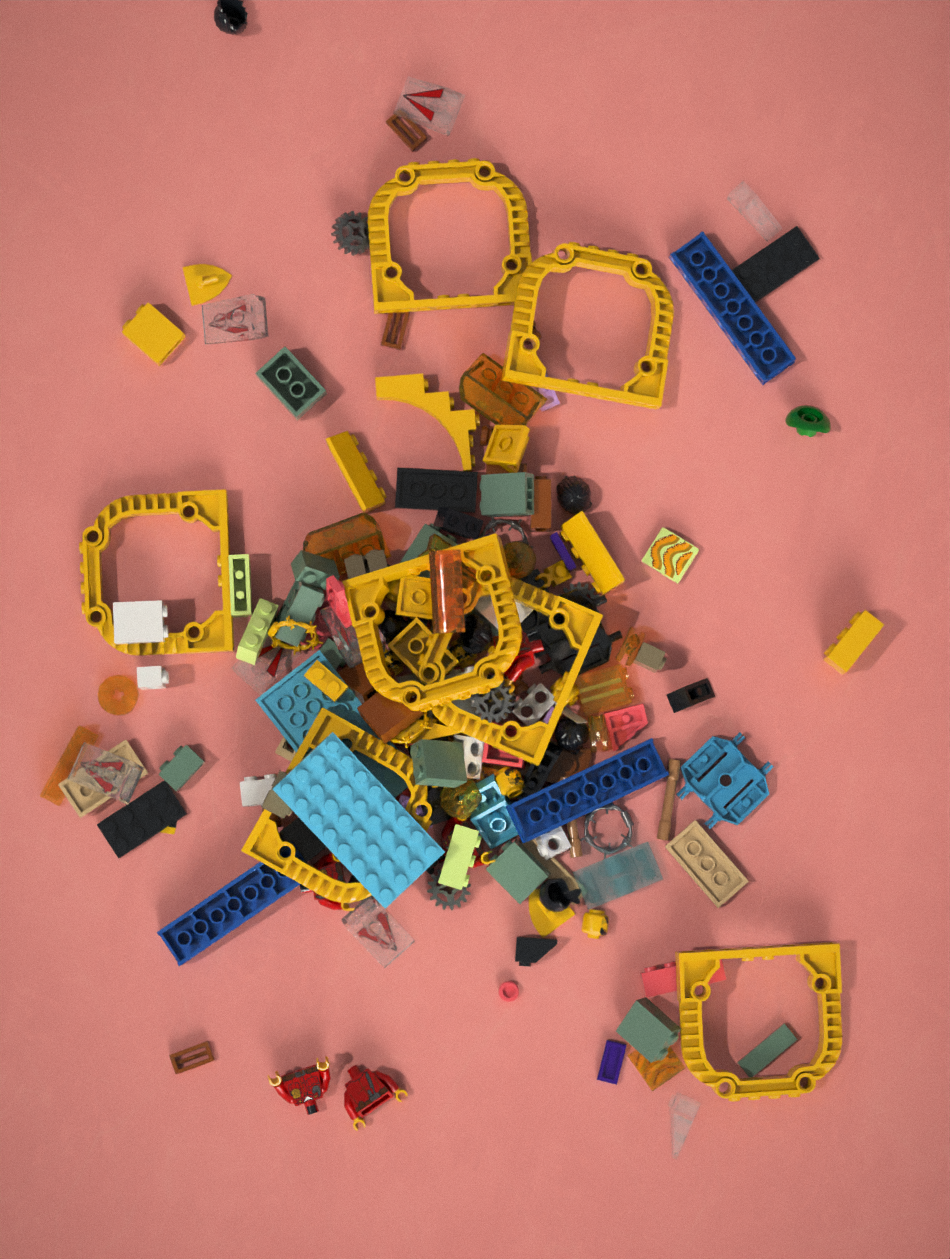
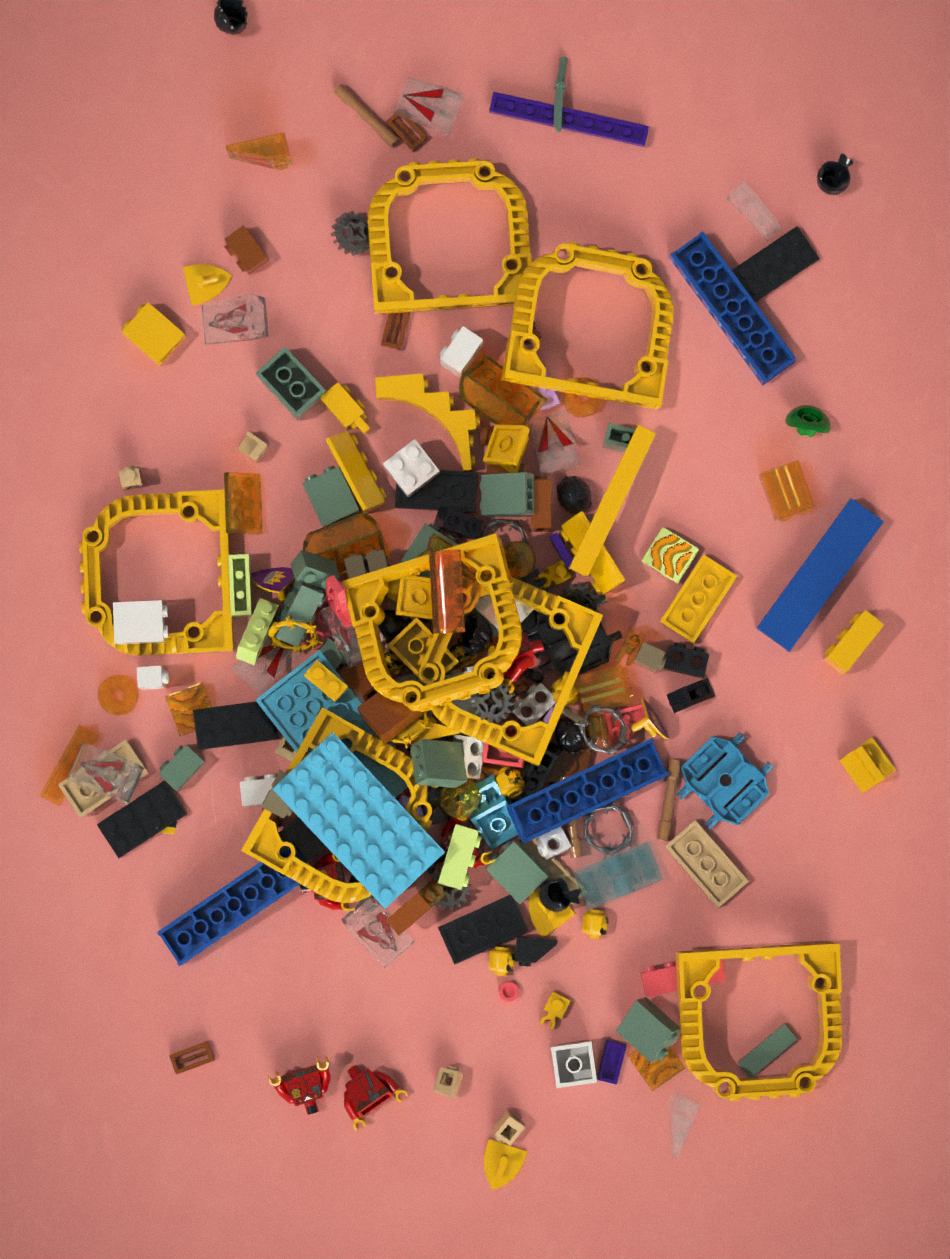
none -> tan brick [119,466,144,490]
none -> clear yellow slope [165,682,212,737]
none -> black plate [192,702,279,750]
none -> dark orange brick [224,225,268,274]
none -> clear yellow plate [224,472,263,535]
none -> clear yellow slope [226,133,292,170]
none -> tan panel [238,431,268,463]
none -> dark purple shield [251,567,295,601]
none -> sand green brick [302,466,360,529]
none -> yellow hinge [320,382,370,434]
none -> medium nougat piece [334,84,399,147]
none -> white brick [383,439,440,498]
none -> dark orange brick [386,880,446,936]
none -> tan brick [434,1065,463,1099]
none -> black plate [438,895,528,965]
none -> white brick [439,326,483,379]
none -> yellow shield [484,1139,528,1190]
none -> yellow head [488,946,515,976]
none -> dark purple plate [489,92,649,147]
none -> tan brick [492,1109,525,1146]
none -> black tile [523,668,544,683]
none -> clear slope [527,409,580,476]
none -> yellow plate [540,991,571,1030]
none -> white brick [550,1040,597,1088]
none -> sand green sword [554,57,568,132]
none -> clear yellow plate [562,377,602,418]
none -> yellow tile [569,424,656,577]
none -> flat silver piece [575,701,628,757]
none -> sand green brick [602,423,635,452]
none -> shield [630,696,670,739]
none -> yellow plate [660,554,737,644]
none -> black brick [664,642,709,679]
none -> blue tile [756,498,884,652]
none -> clear yellow brick [759,460,815,522]
none -> black hat [817,153,853,195]
none -> yellow bracket [839,737,896,793]

